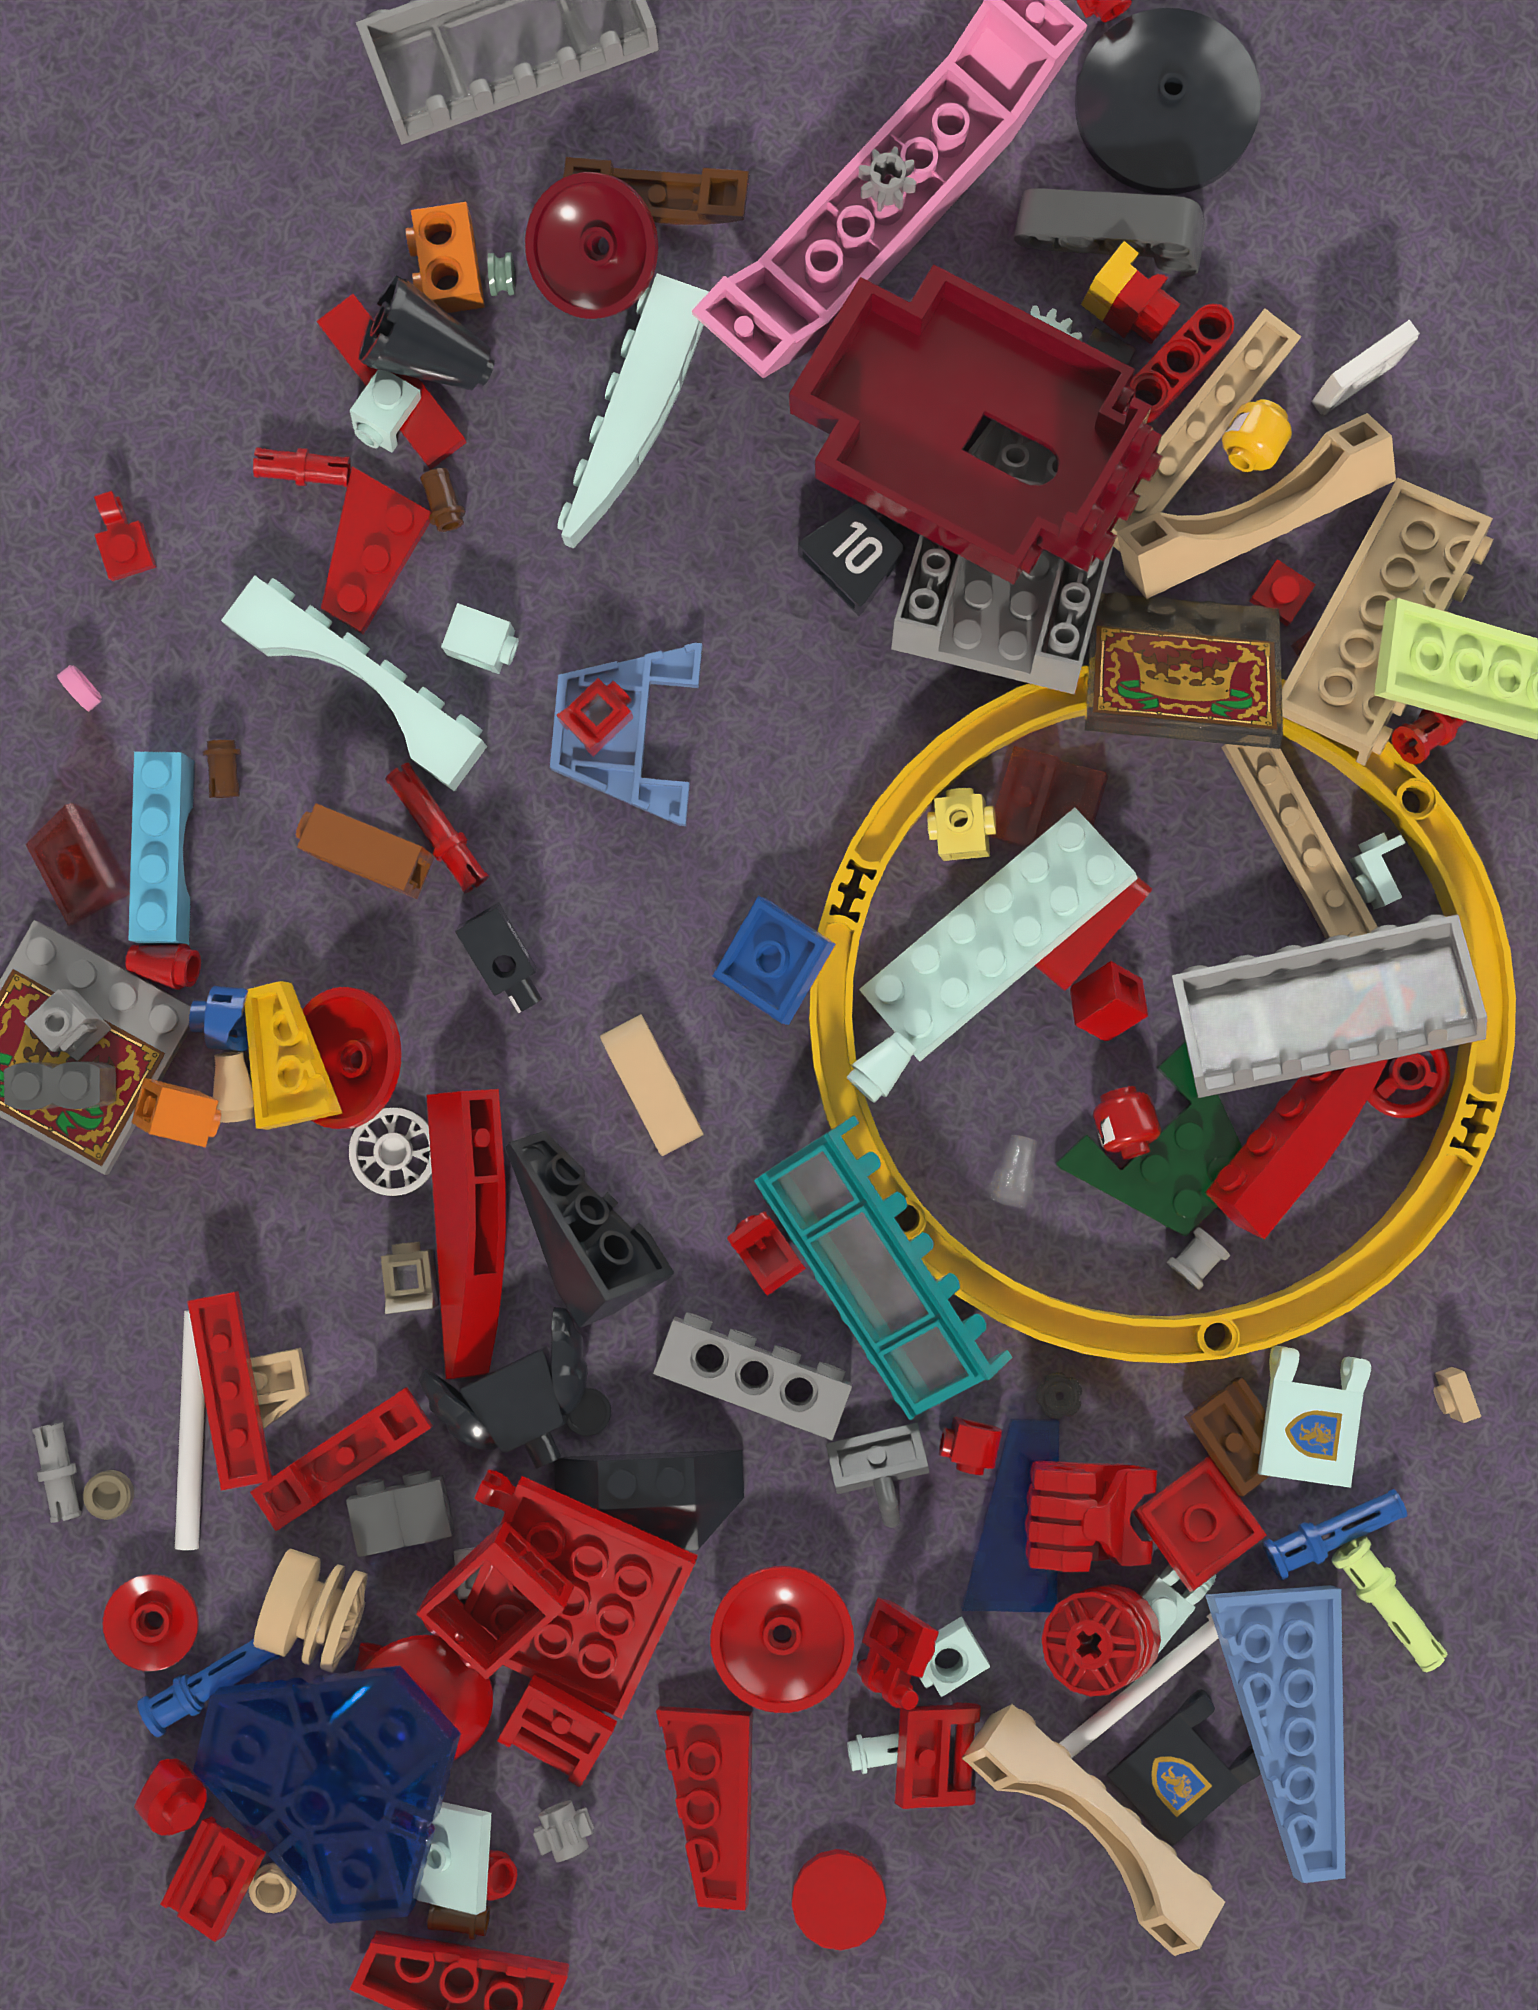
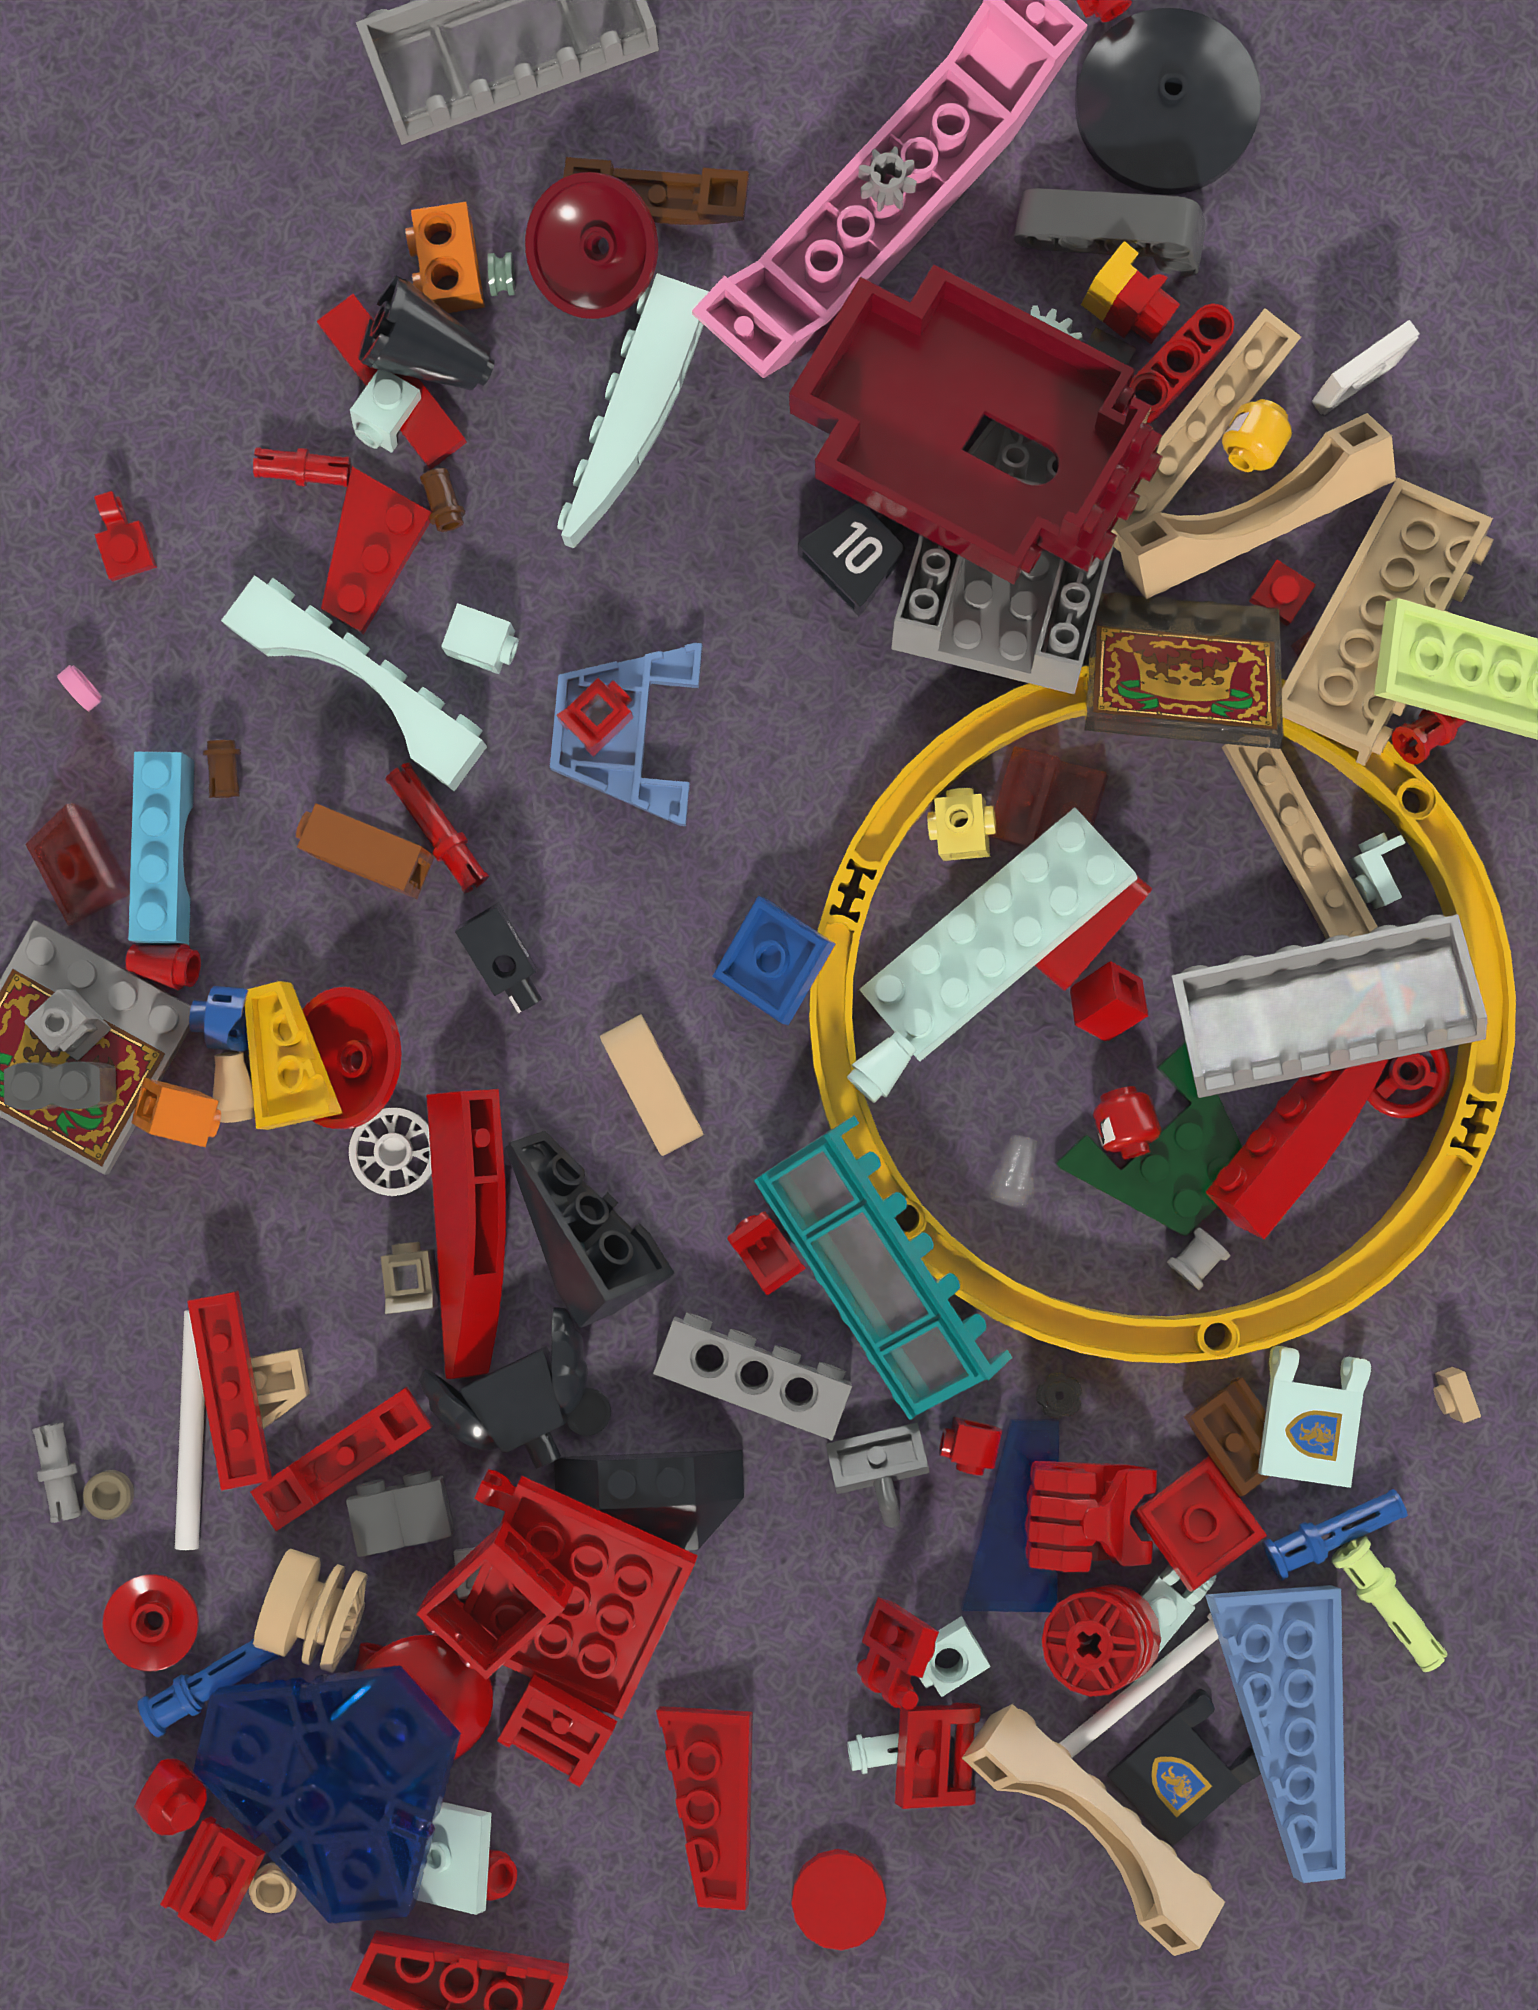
reddish brown pin [427,1904,490,1940] -> none
light grey gear [533,1800,594,1862] -> none
red dish [710,1566,854,1713] -> none

